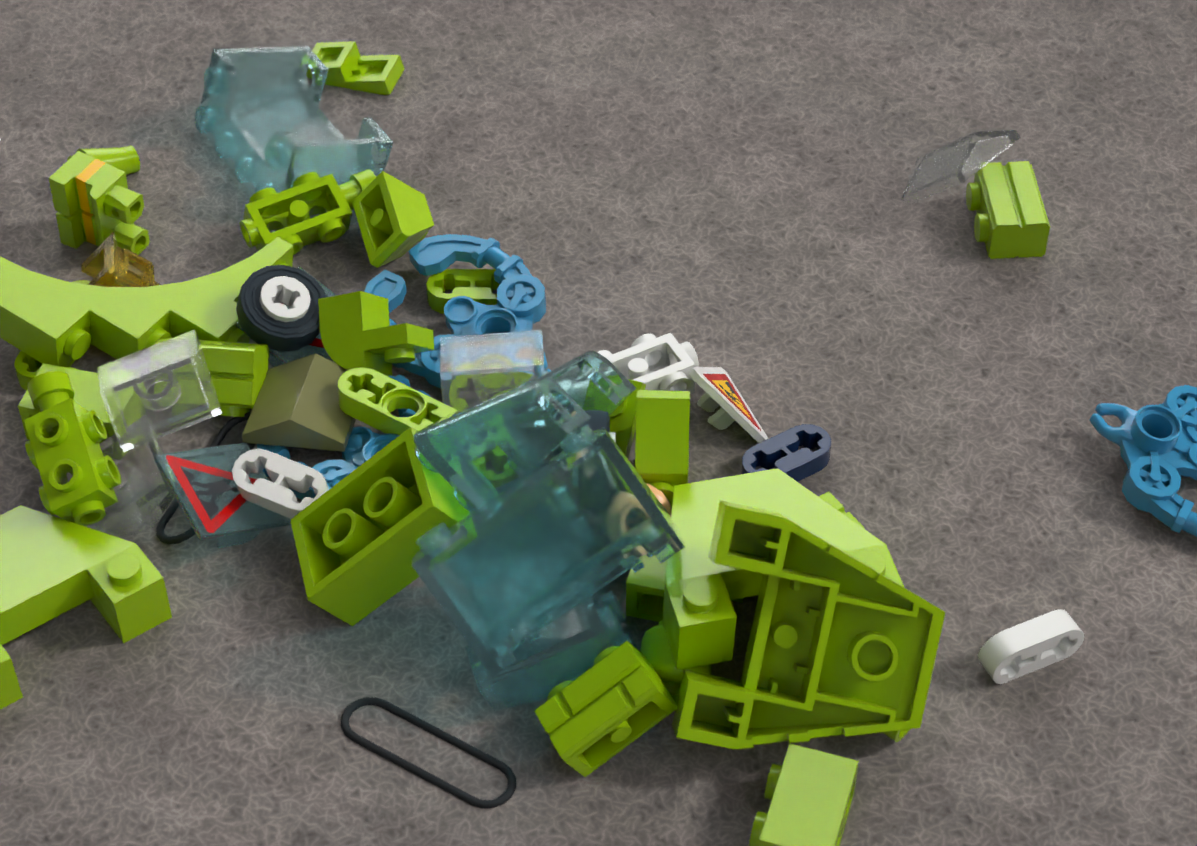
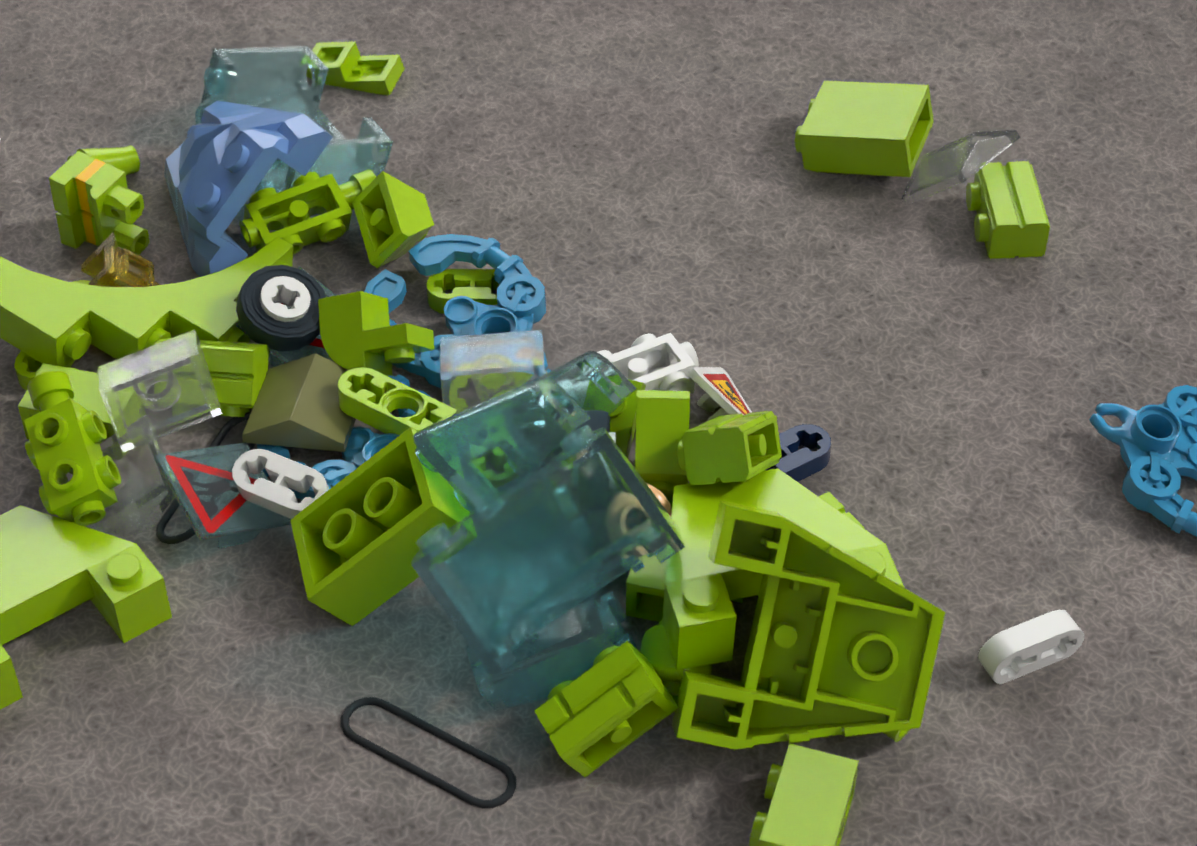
none -> medium blue wedge [164,101,333,277]
none -> lime brick [677,411,782,485]
none -> lime brick [795,81,934,177]

